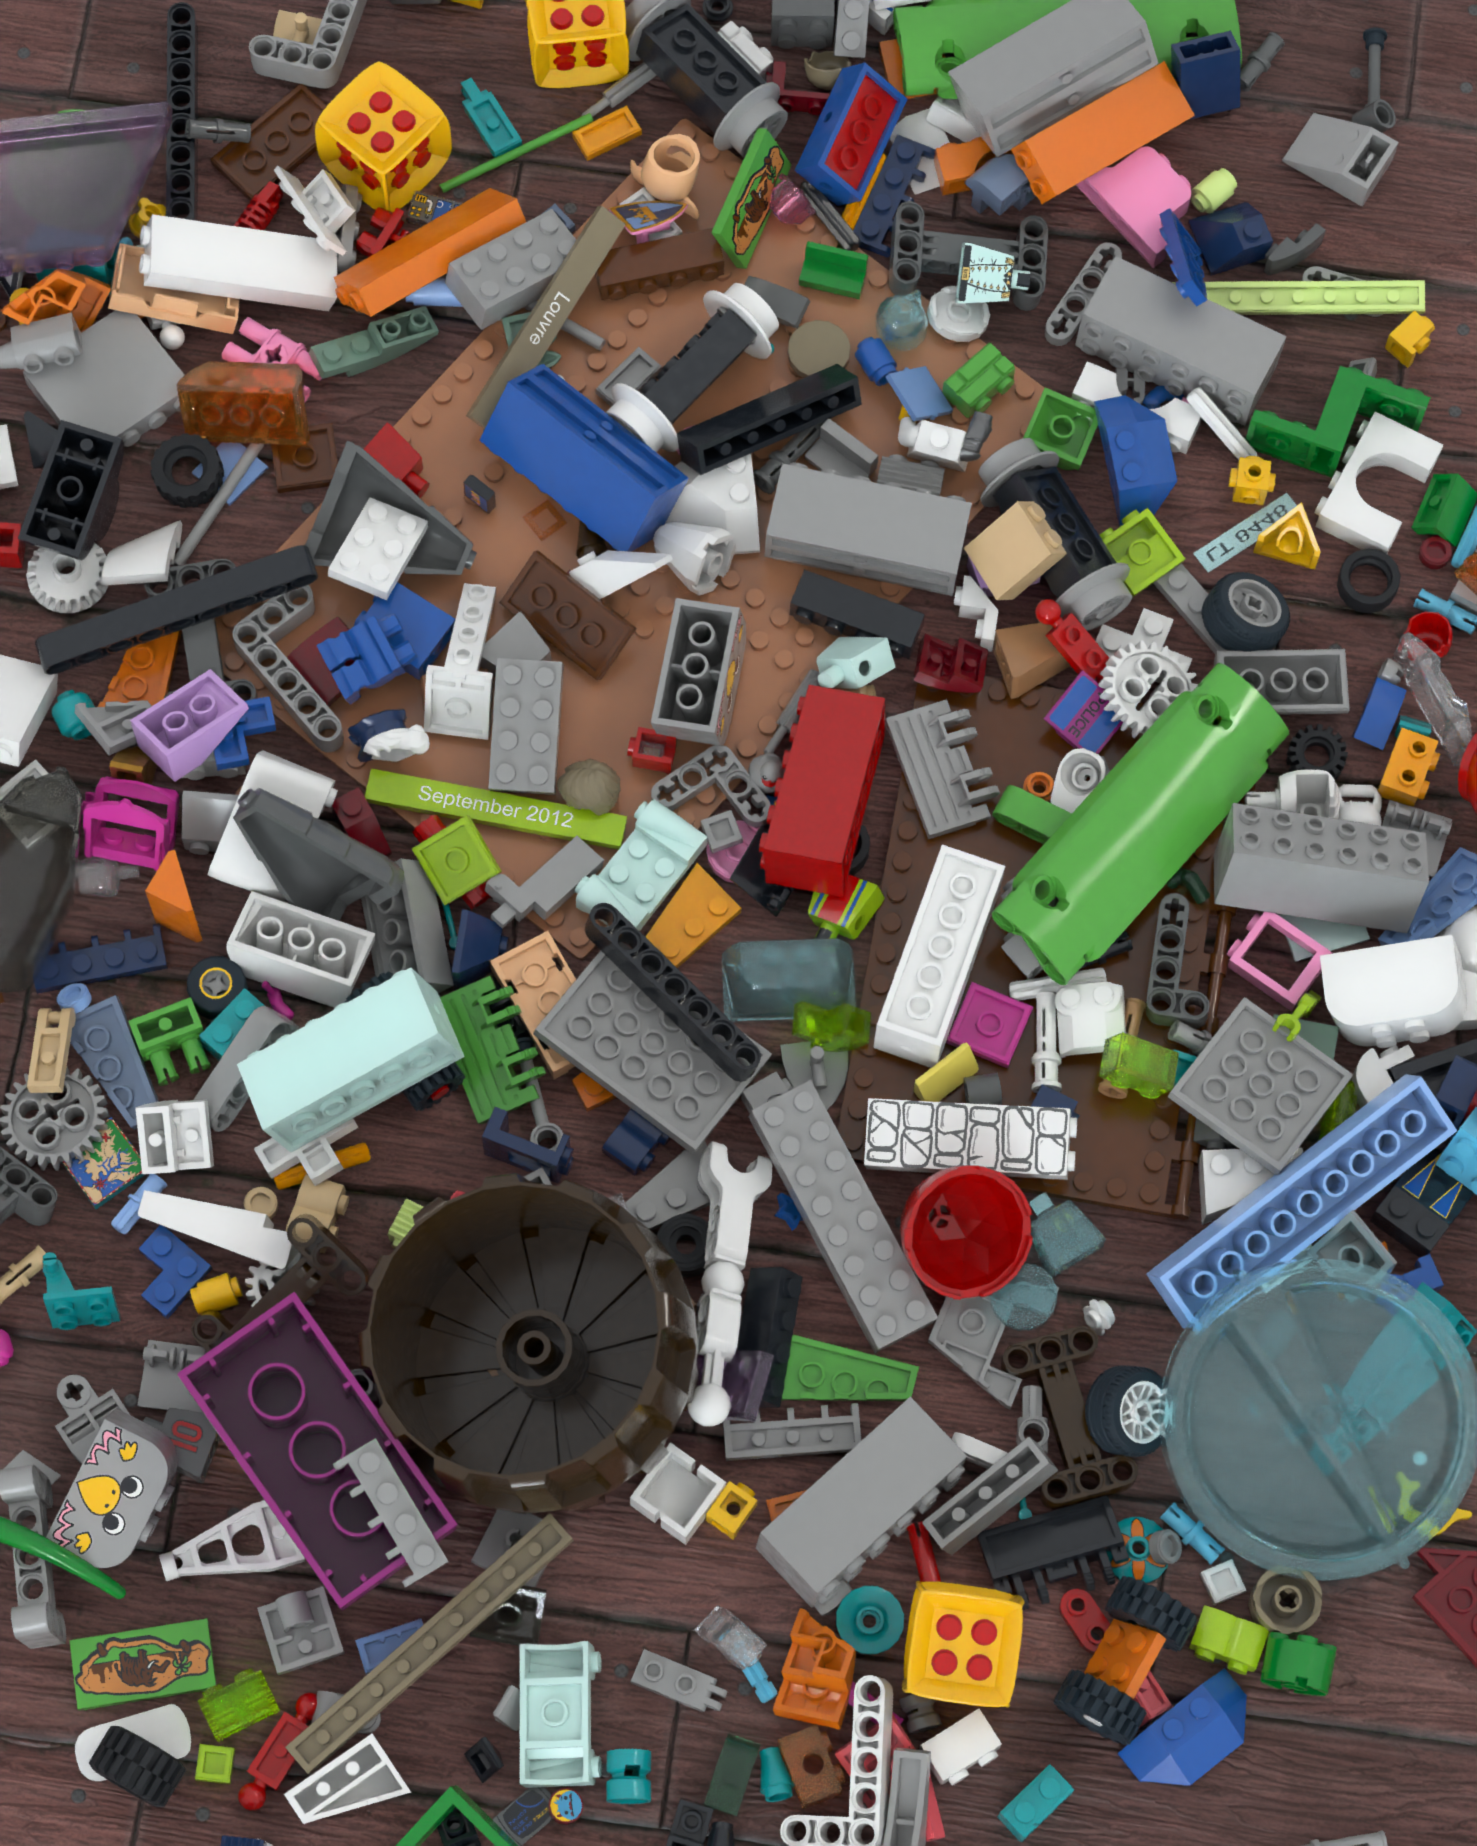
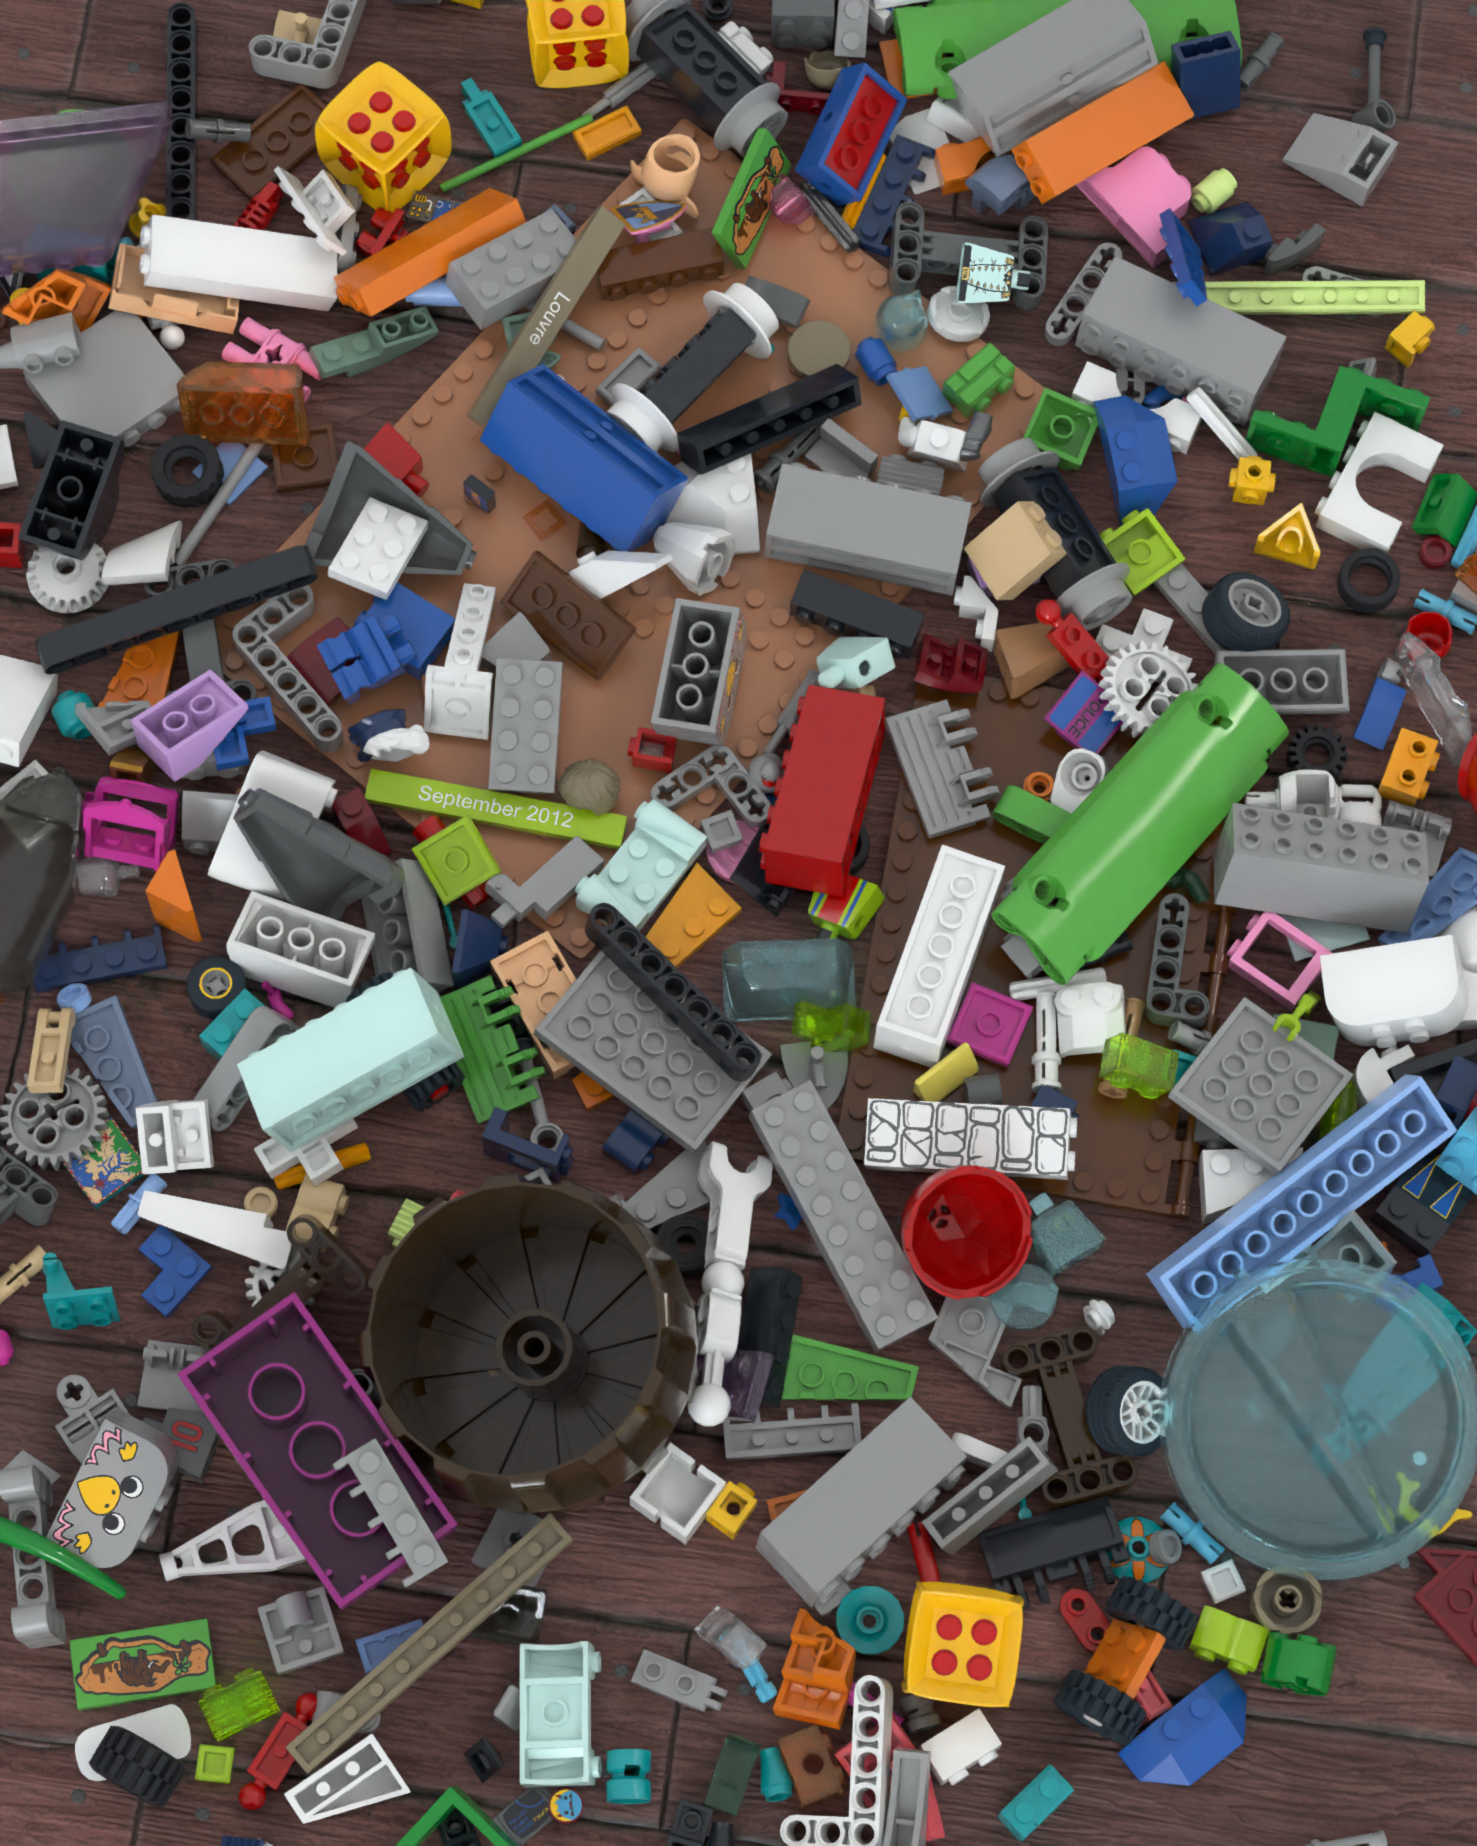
bright green brick [128,997,211,1086] -> none
yellow brick [190,1272,243,1314] -> none
green panel [799,241,868,300] -> none
clear light blue sticker [1193,493,1297,573] -> none
teal slope [1394,715,1432,738] -> none

